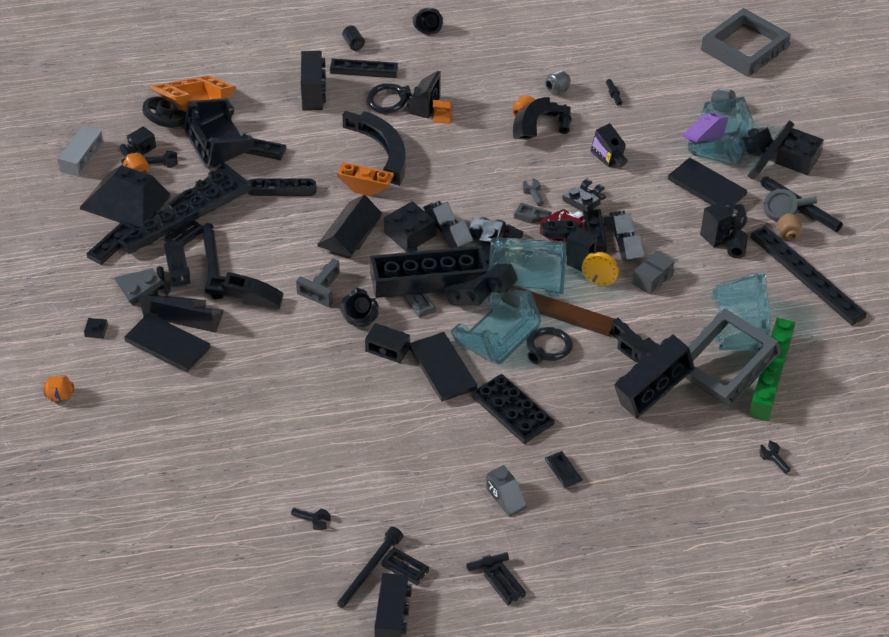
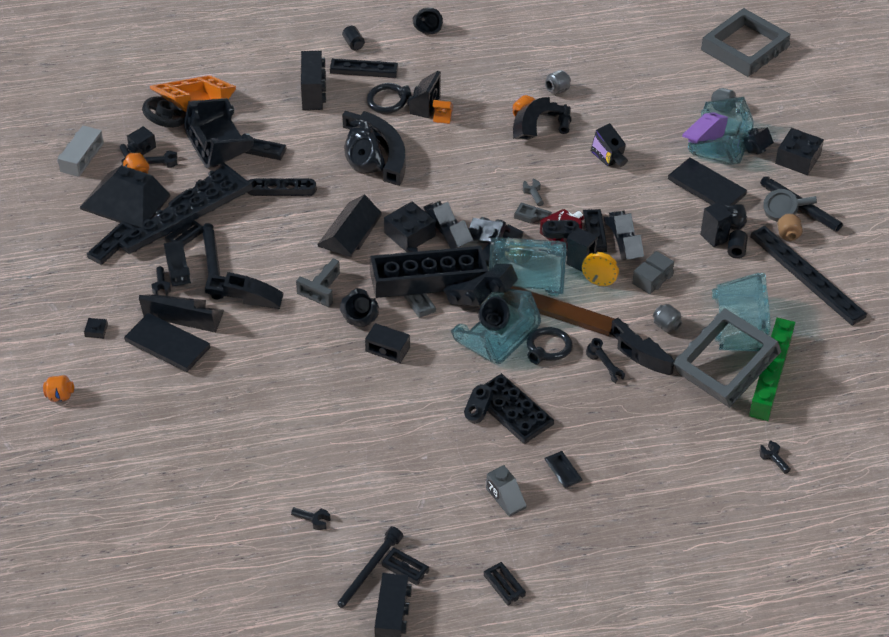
dark grey wing [114,268,163,305] -> none
orange slope [337,162,394,197] -> none
black tile [409,332,478,402] -> none
black bar [466,552,509,572] -> none
black plate [562,178,606,212] -> none
black bar [606,79,623,106] -> none
black brick [614,334,695,419] -> none
black tile [747,120,794,179] -> none
none -> black piece [344,120,385,173]
none -> black plate [464,384,493,424]
none -> black hair [478,296,511,331]
none -> black brick [586,338,625,384]
none -> flat silver head [653,304,682,333]

